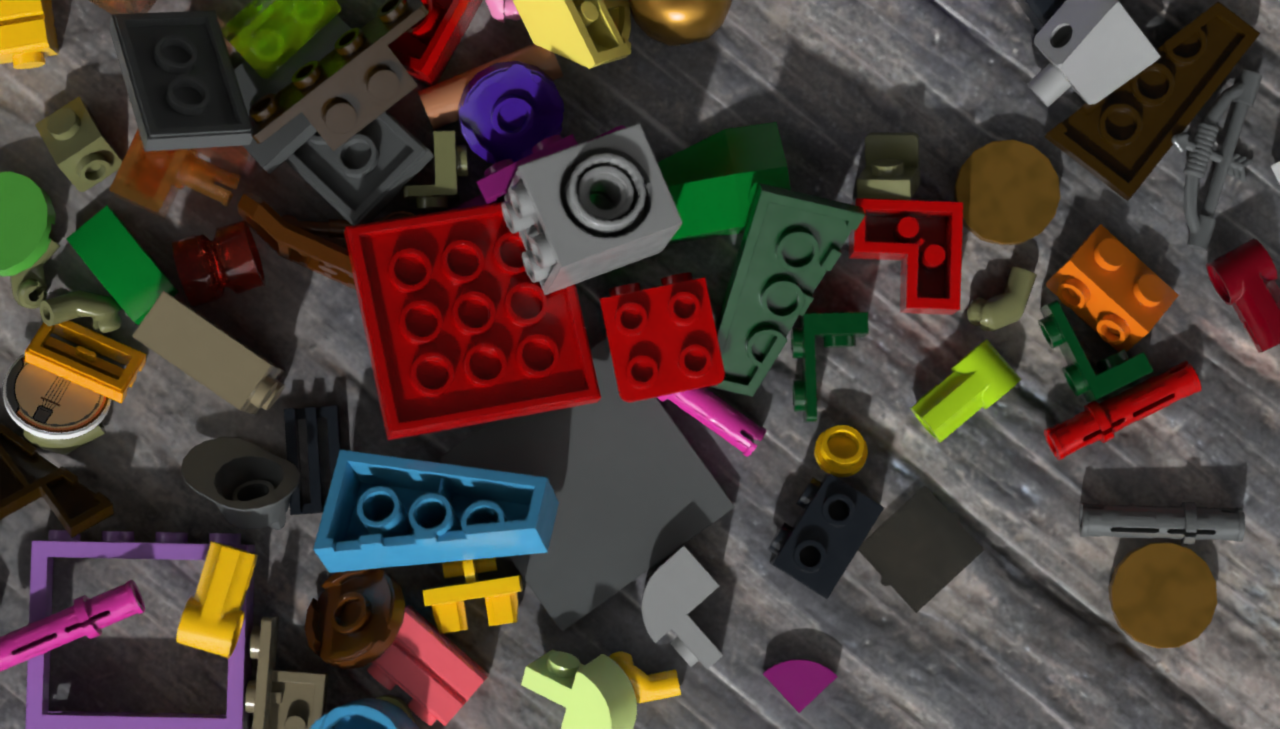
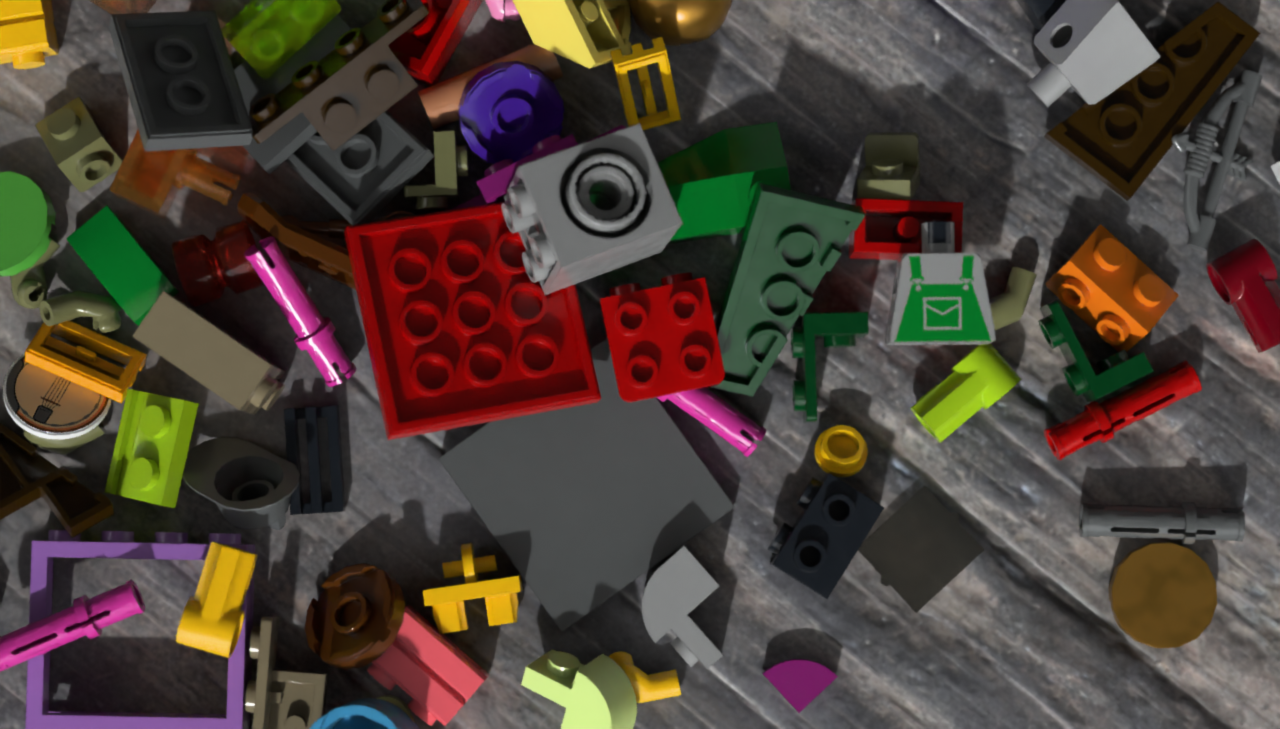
dark azure wedge [313,450,559,573] -> none
pearl gold tile [954,140,1060,245] -> none
none -> lime plate [104,389,199,508]
none -> dark pink pin [244,236,357,387]
none -> yellow tile [610,37,681,130]
none -> torso [885,222,996,346]

